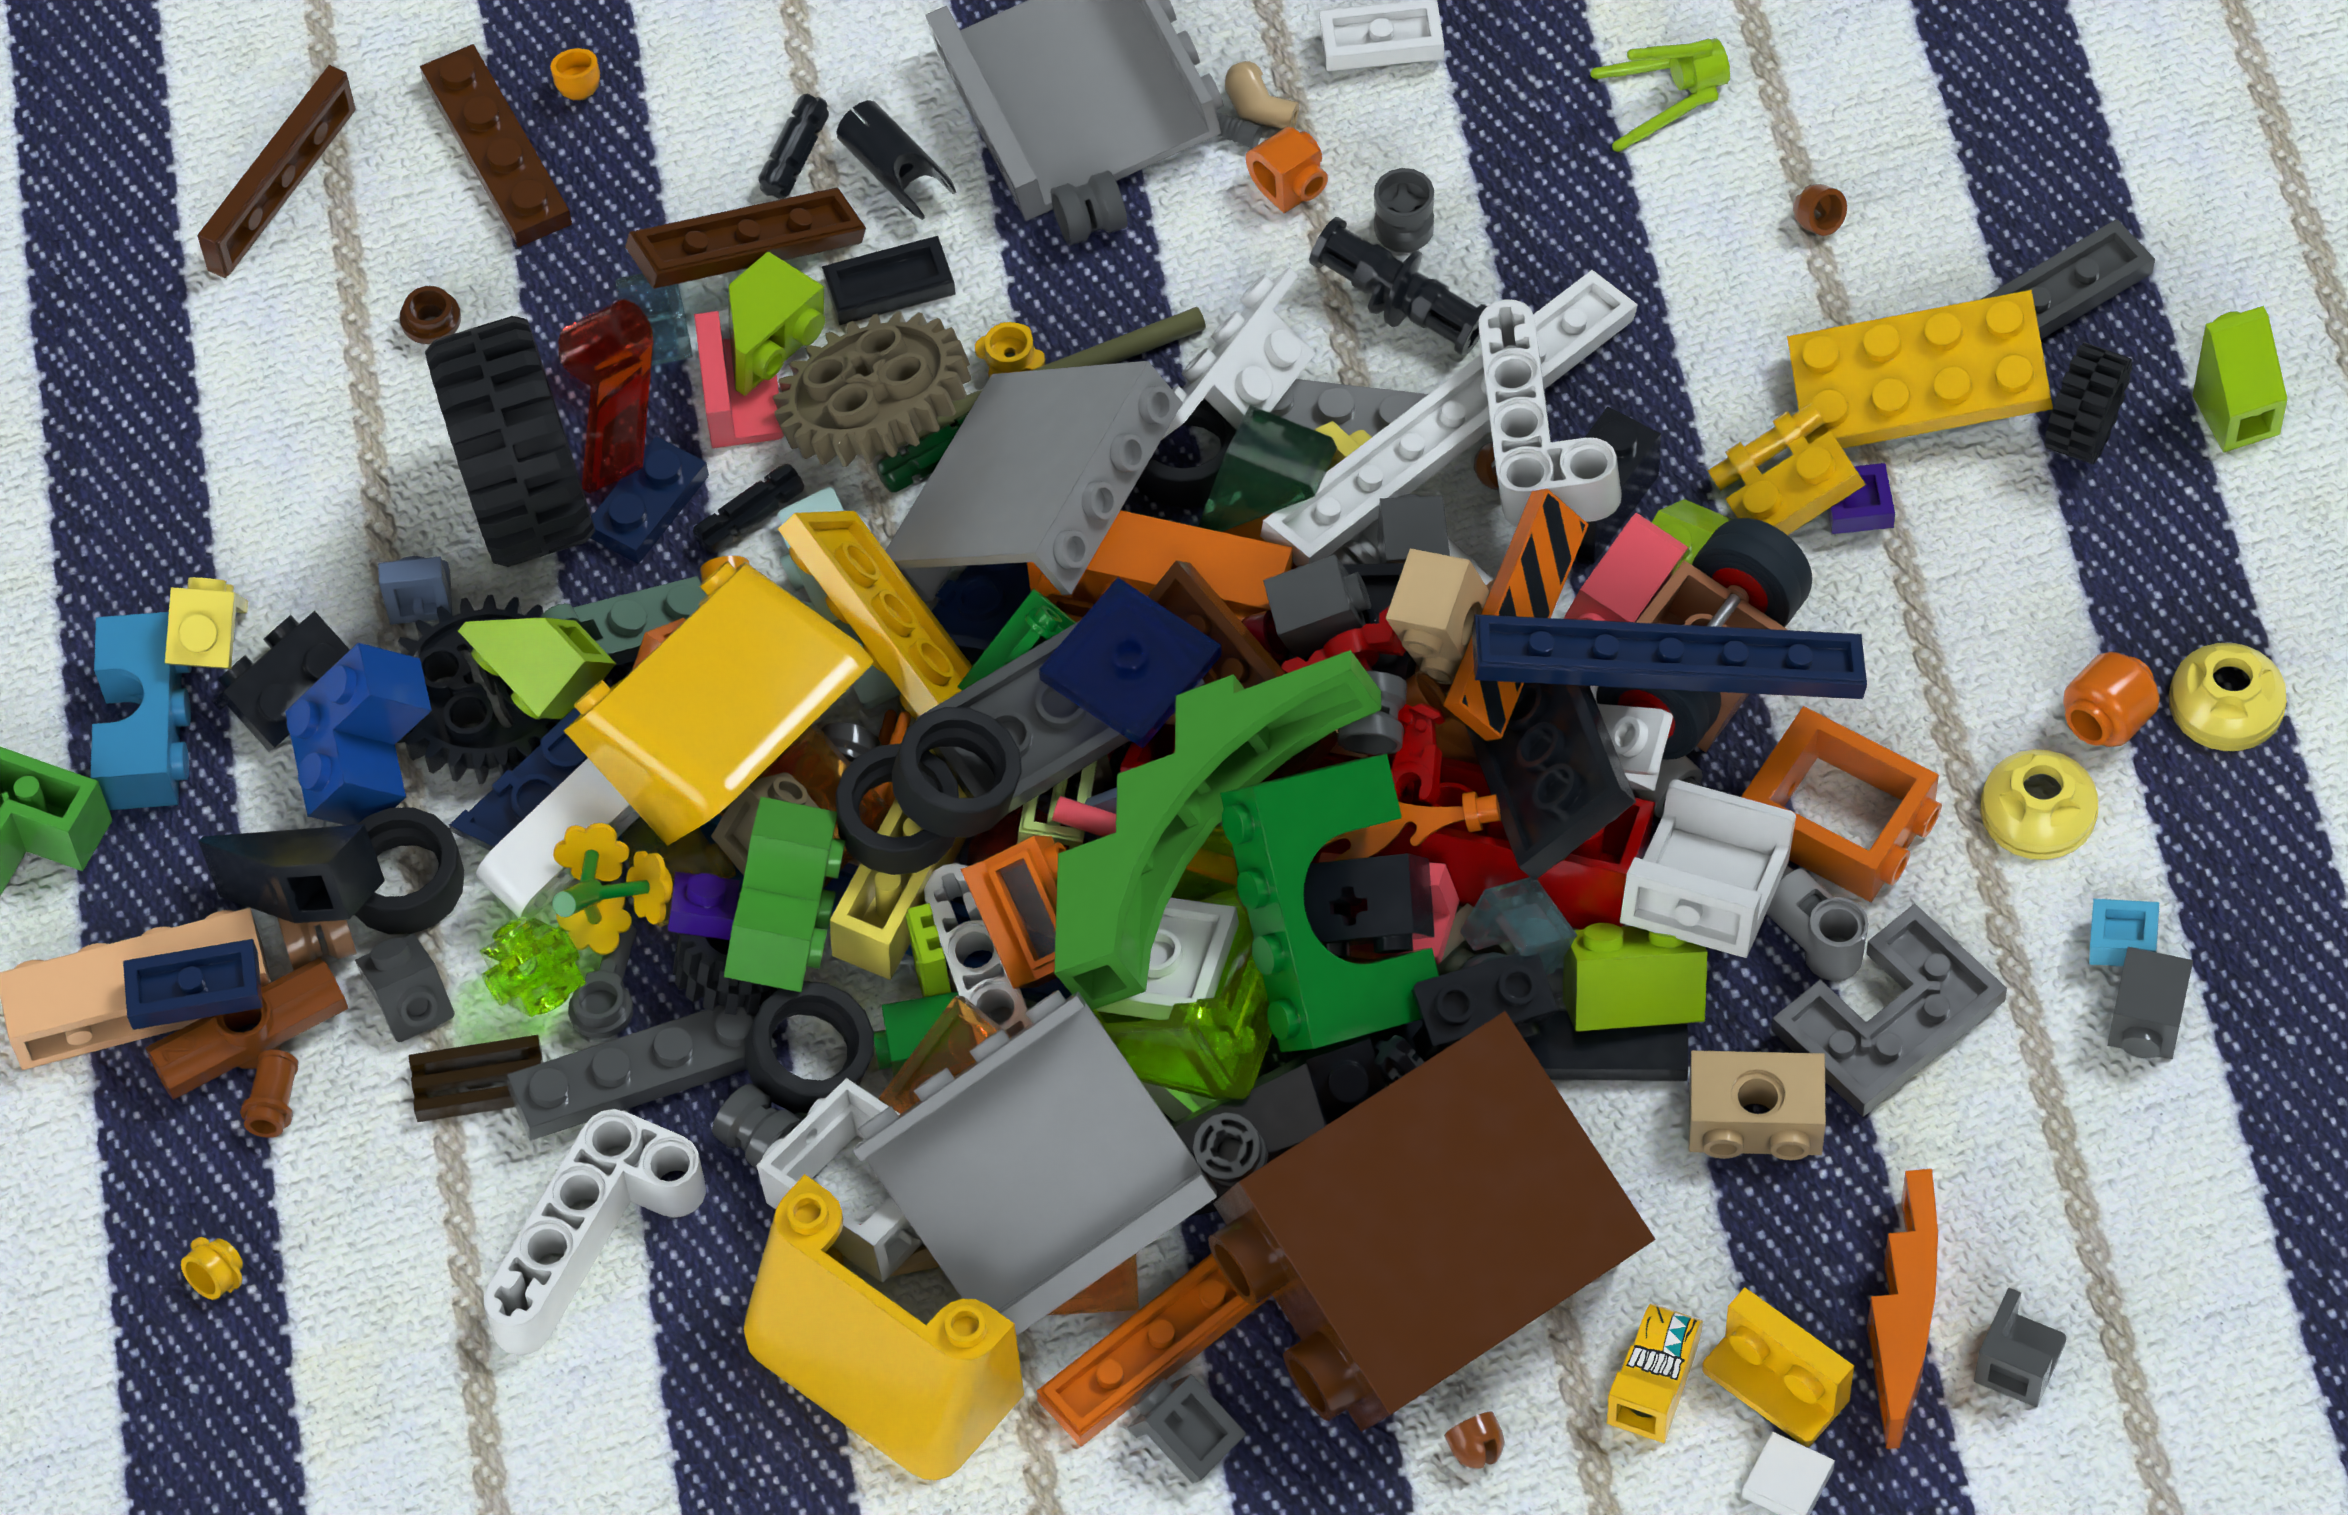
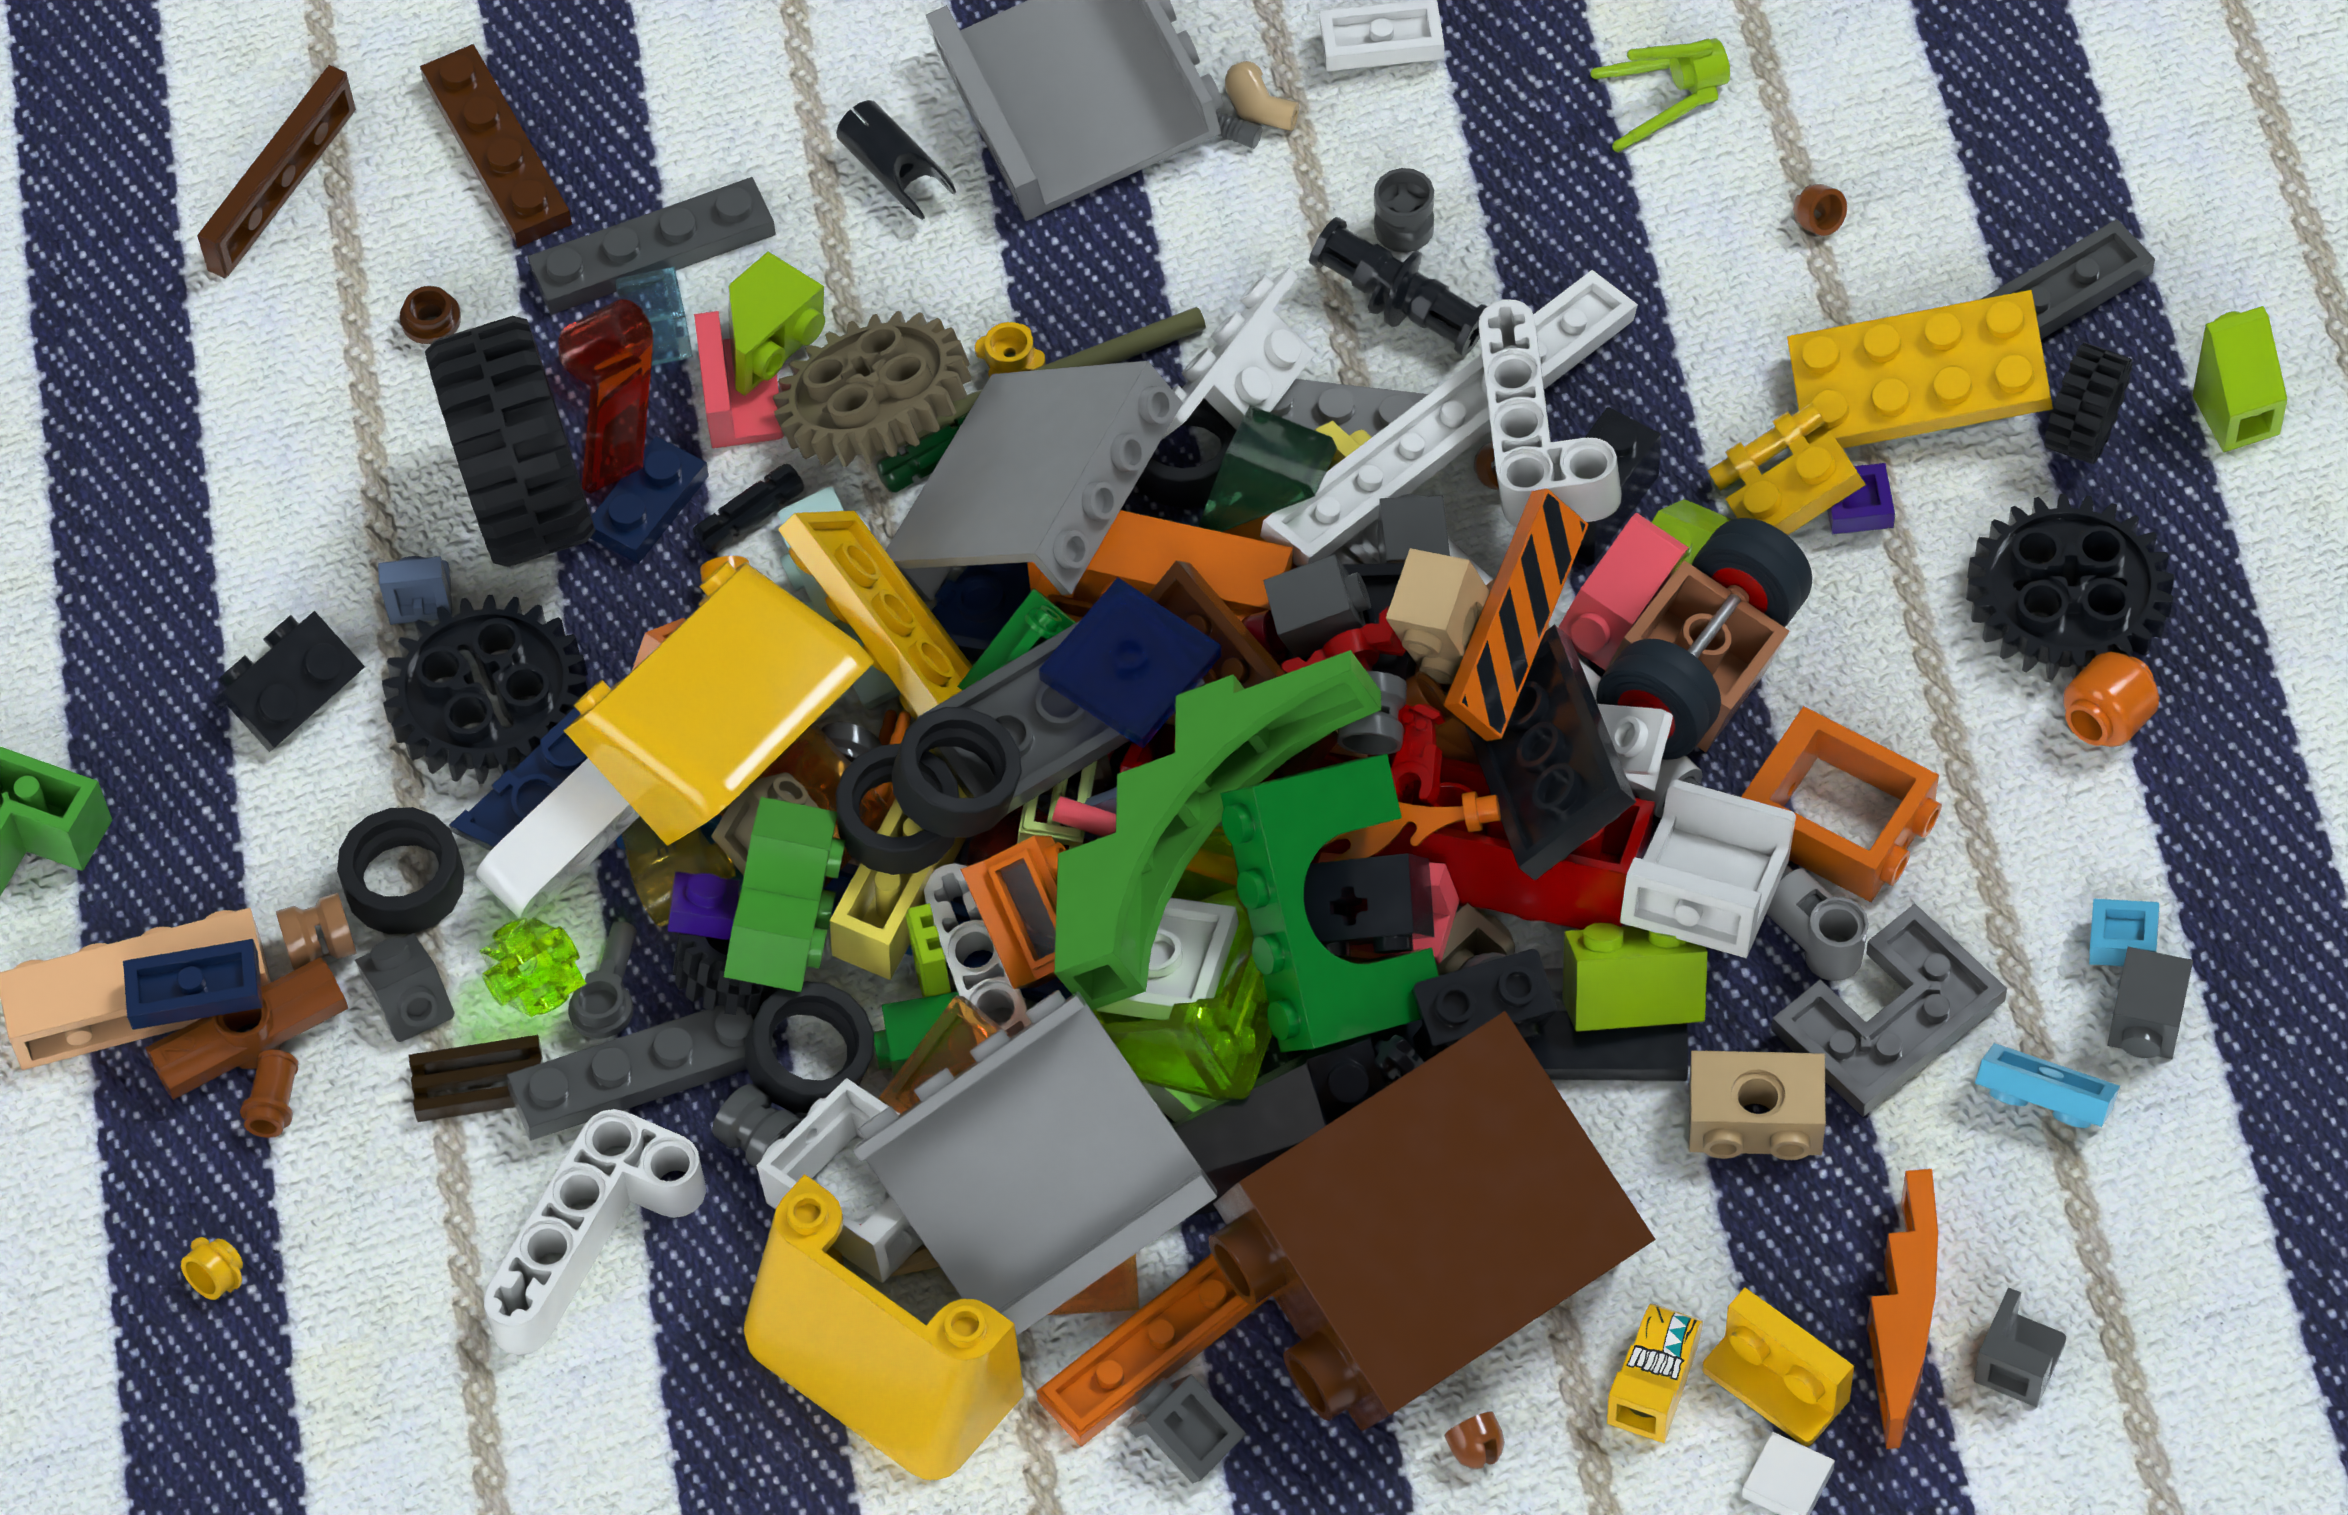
dark azure arch [90,612,192,810] -> none
light yellow bracket [165,577,248,669] -> none
black slope [198,824,385,923] -> none
blue brick [285,643,432,826] -> none
lime slope [458,618,616,719] -> none
sand green plate [540,576,706,666] -> none
light orange hinge [550,48,600,100] -> none
yellow plant [552,823,673,955] -> none
reddish brown tile [625,187,866,289] -> none
black axle [758,93,829,199] -> none
black tile [822,236,956,325] -> none
dark grey wheel [1050,170,1128,246] -> none
dark grey wheel [1193,1112,1268,1189] -> none
orange plate [1246,127,1328,213] -> none
clear light blue panel [1460,877,1577,975] -> none
dark blue tile [1472,614,1867,699] -> none
light yellow piece [1980,749,2098,860] -> none
light yellow piece [2168,643,2287,751] -> none
none -> dark grey plate [527,177,776,315]
none -> black gear [1966,494,2174,680]
none -> medium azure plate [1975,1043,2120,1128]

